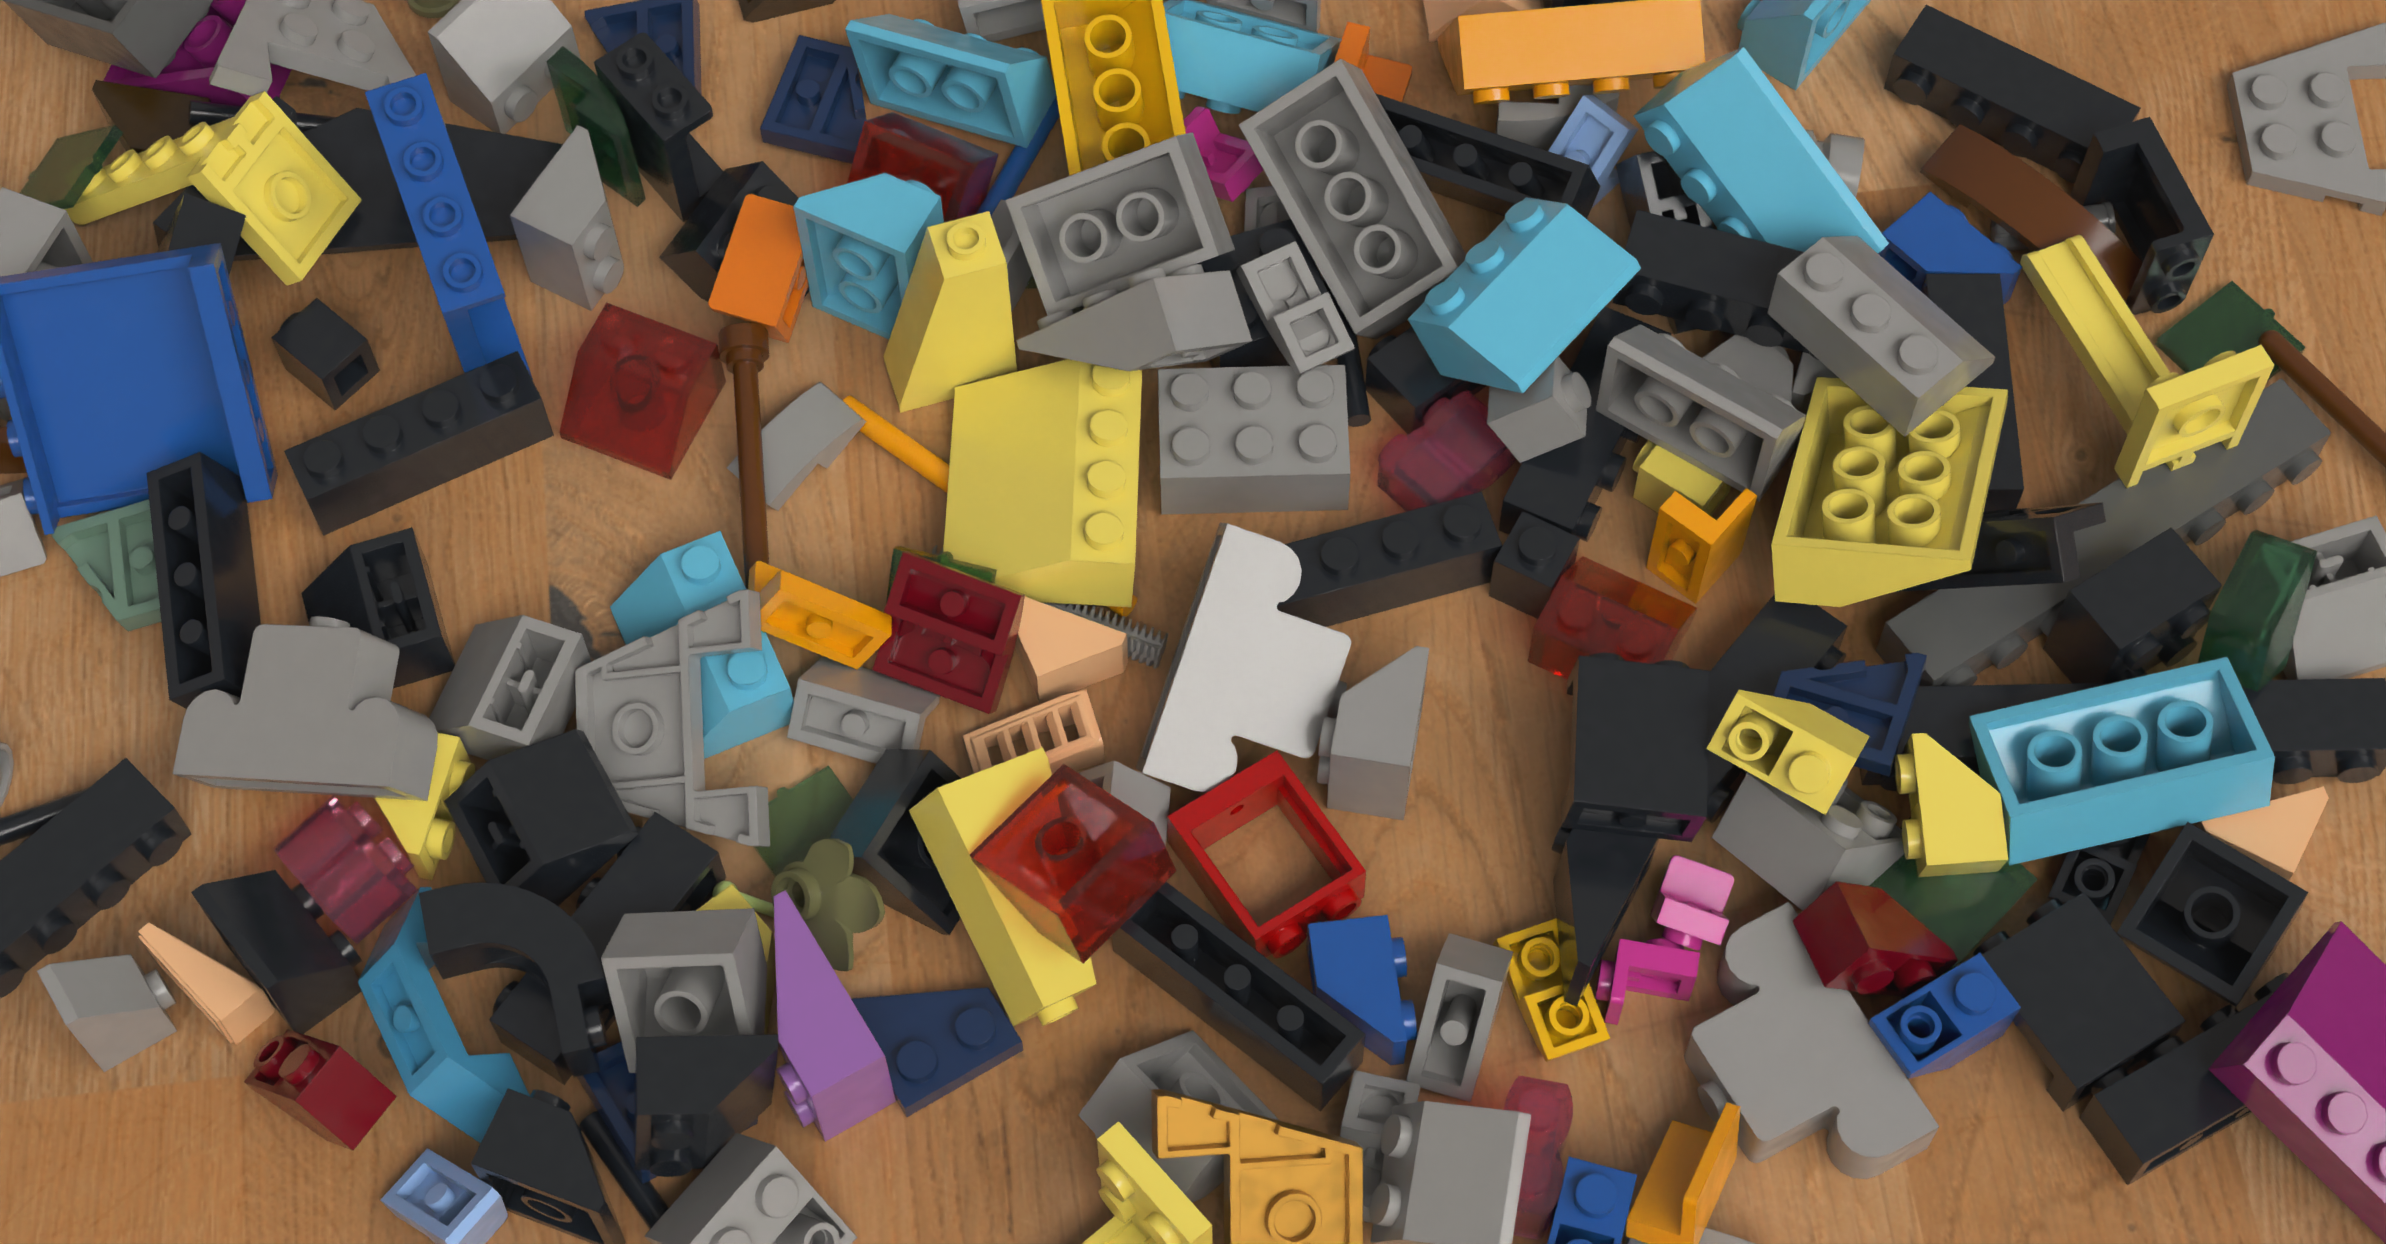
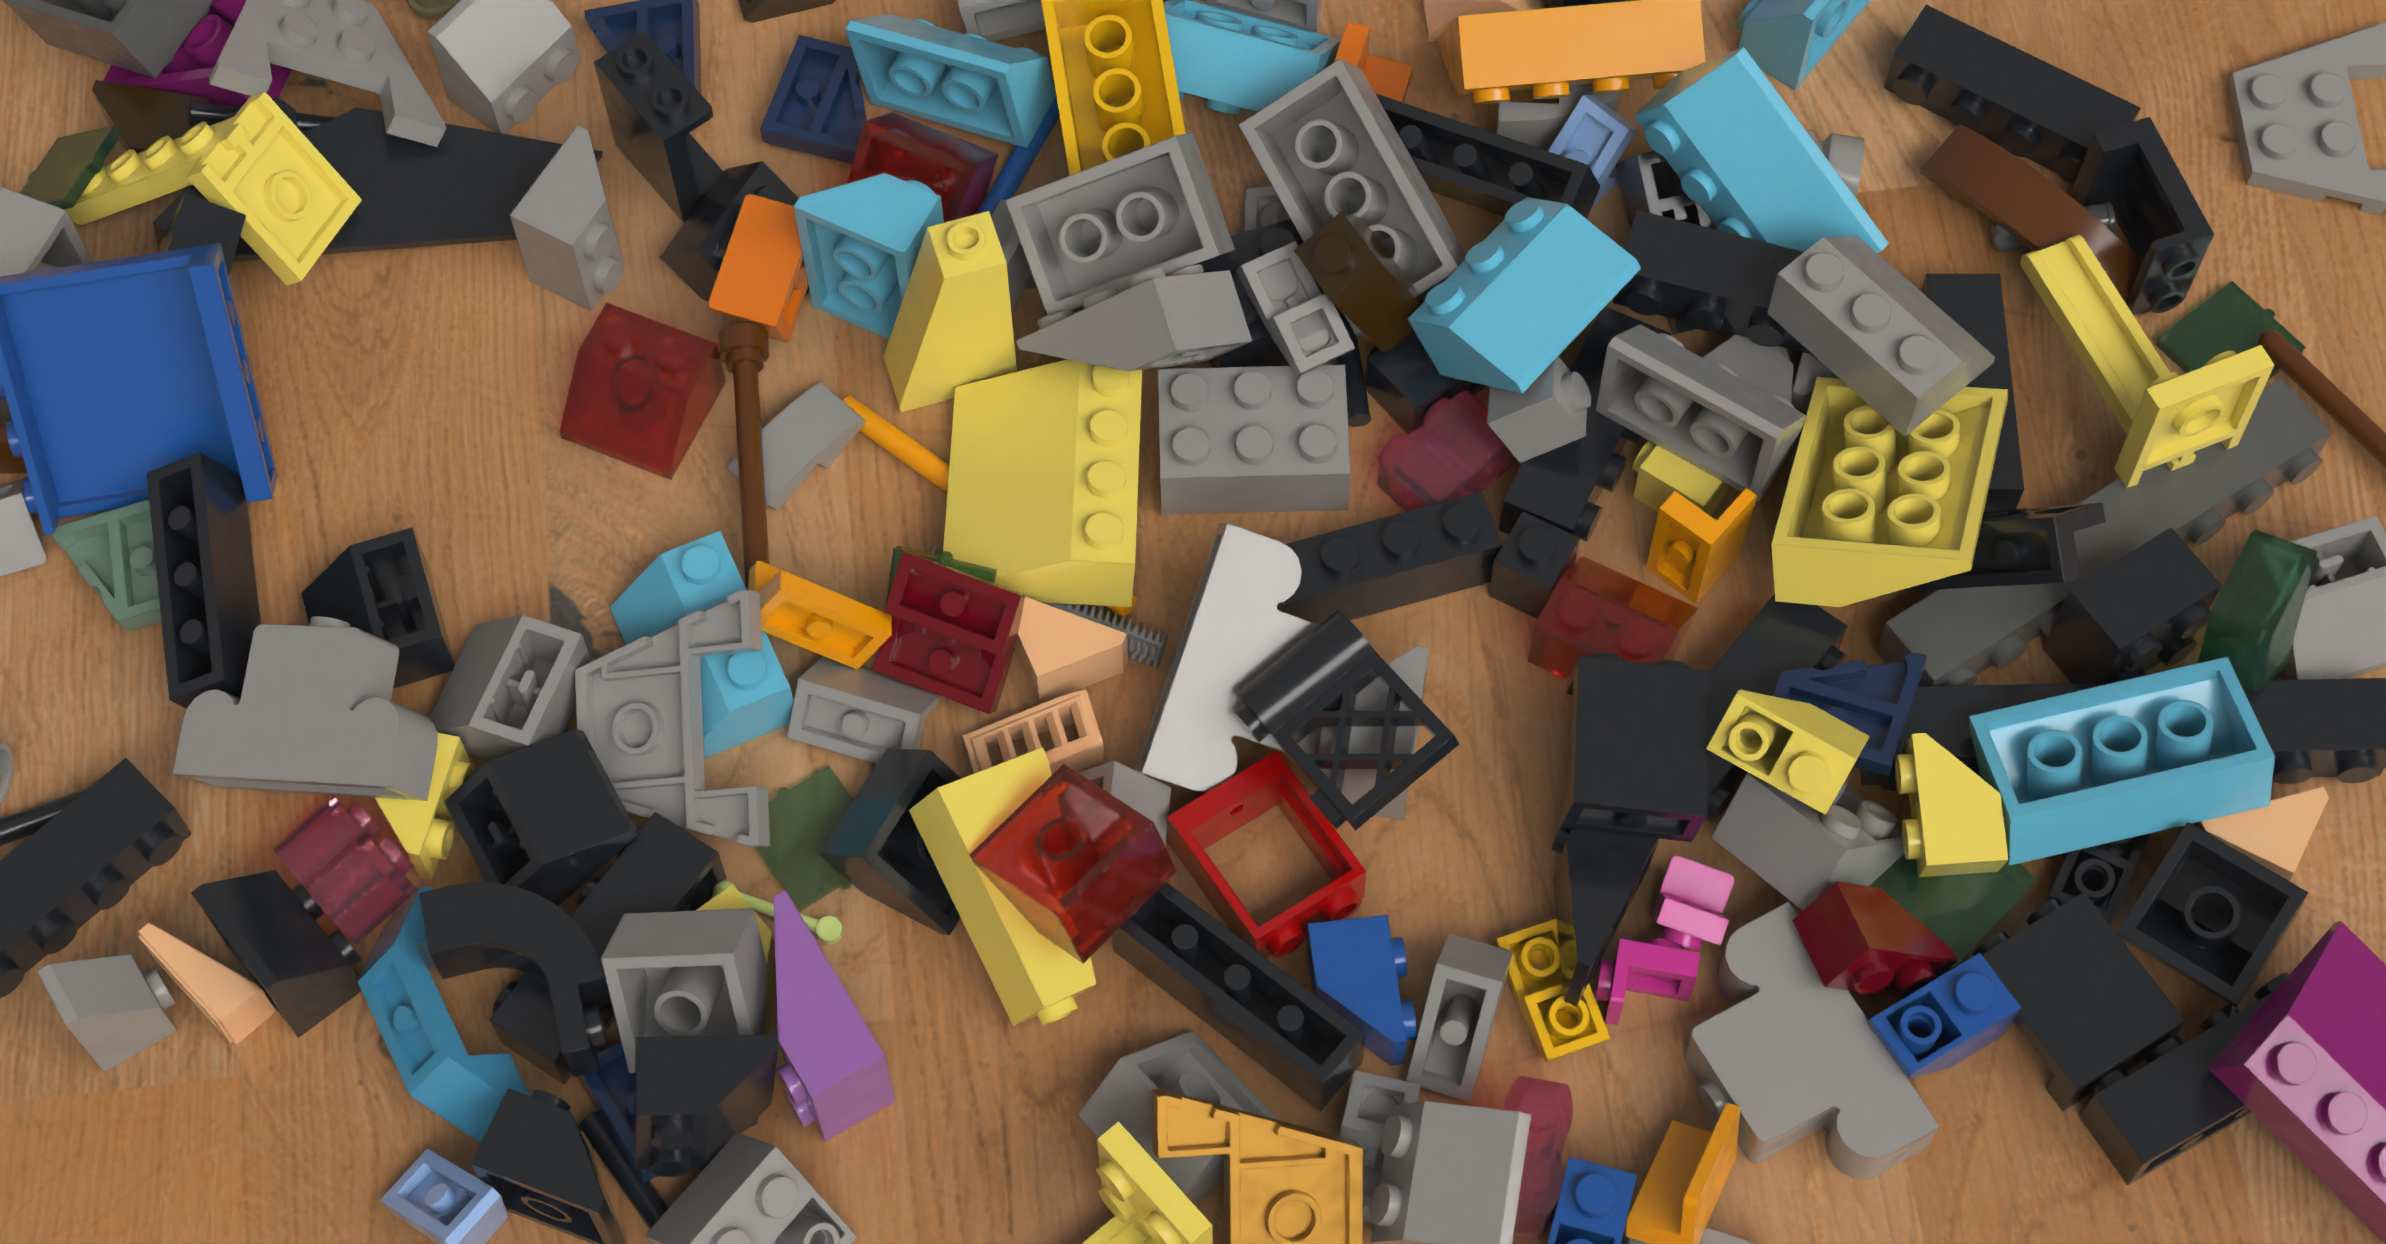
dark red slope [244,1029,397,1151] -> none
black brick [271,298,380,410] -> none
black brick [284,351,554,536] -> none
blue panel [365,73,533,380] -> none
clear green slope [546,46,646,207] -> none
olive plate [771,838,885,971] -> none
dark blue wing [851,987,1023,1117] -> none
dark pink bracket [1184,106,1263,202] -> none
blue slope [1878,191,2022,305] -> none
none -> black piece [1234,610,1460,831]
none -> dark brown slope [1294,211,1425,354]

